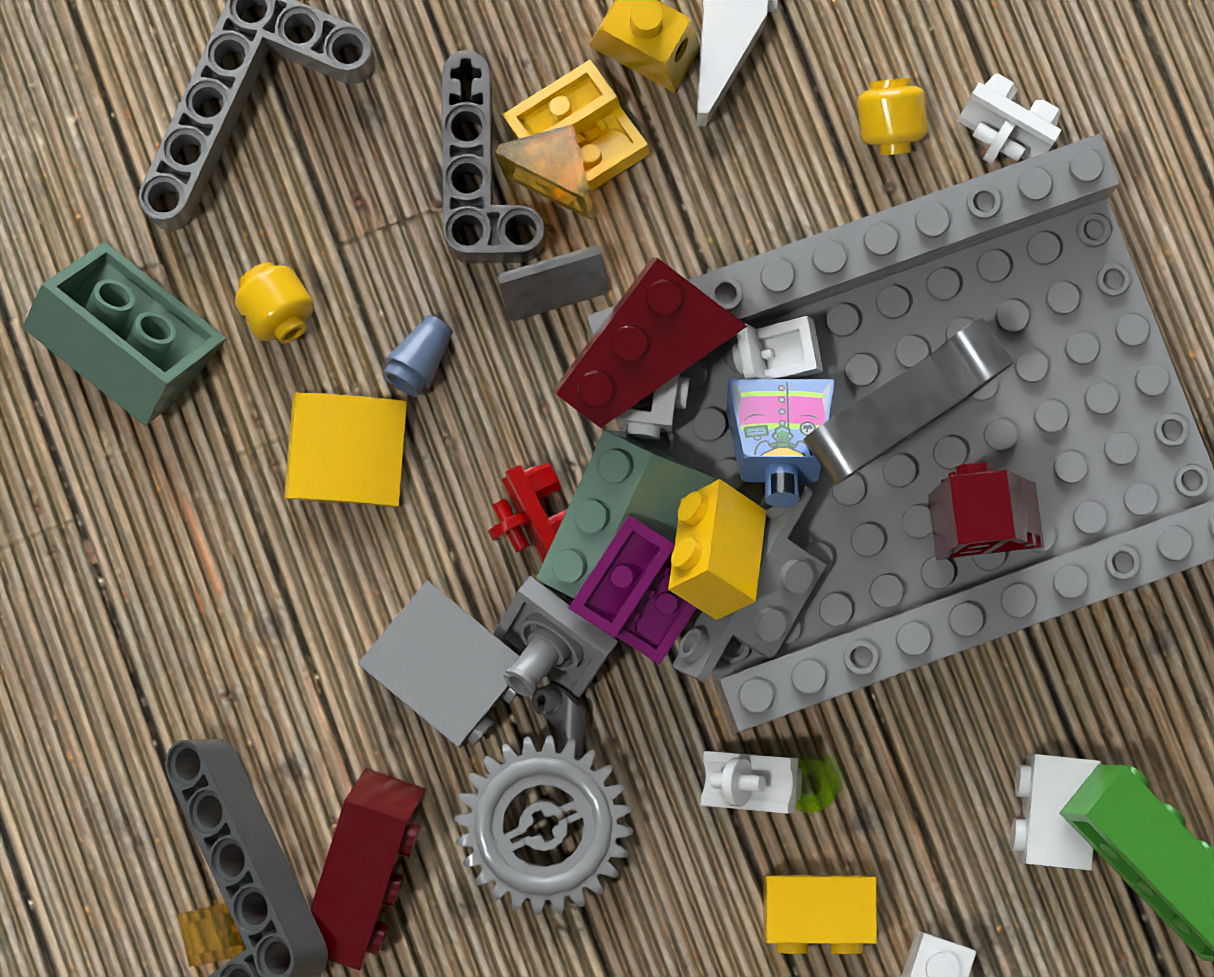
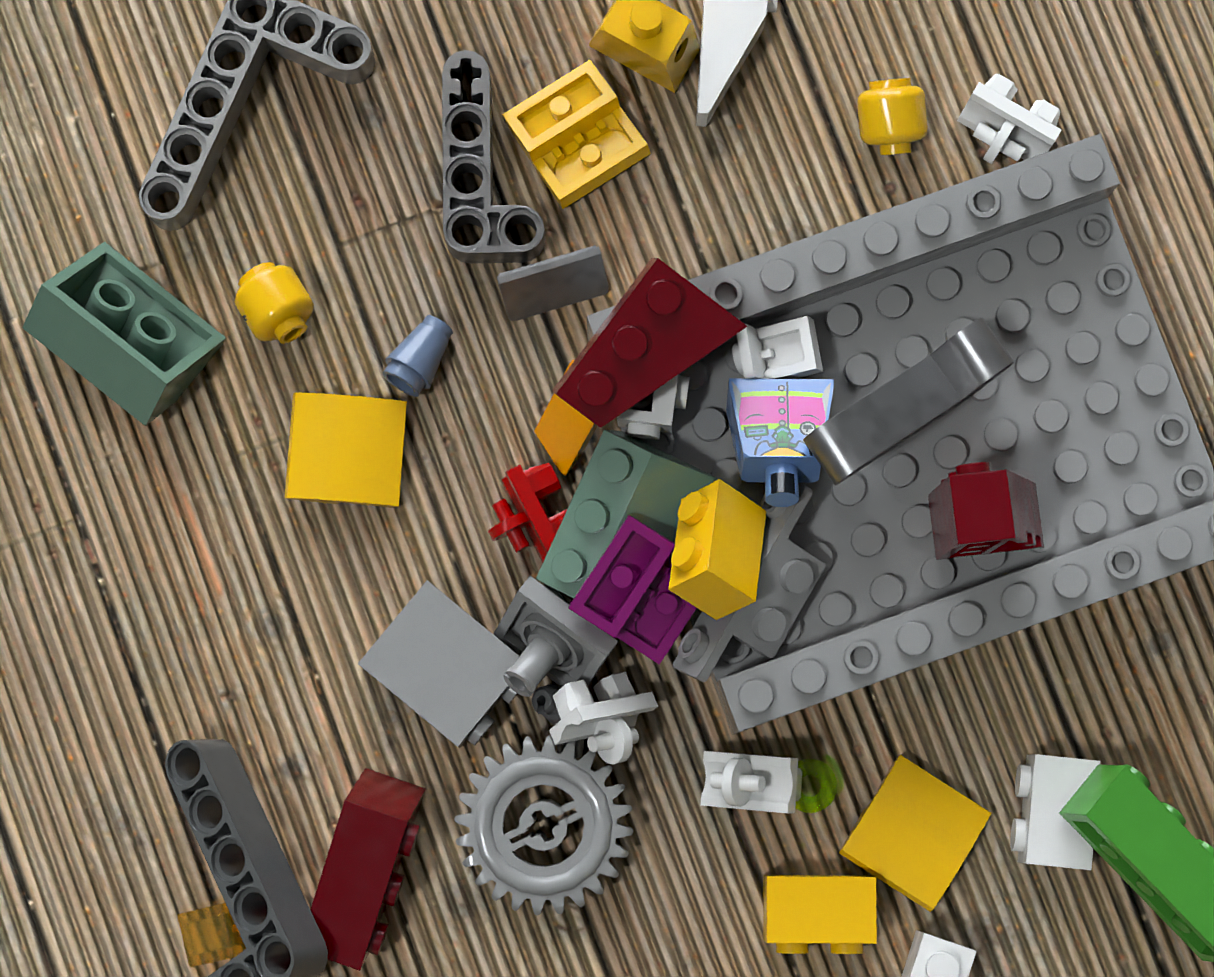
clear yellow slope [495,124,598,221] -> none
none -> light orange slope [534,360,597,476]
none -> white hips [549,672,658,765]
none -> yellow slope [839,755,991,912]

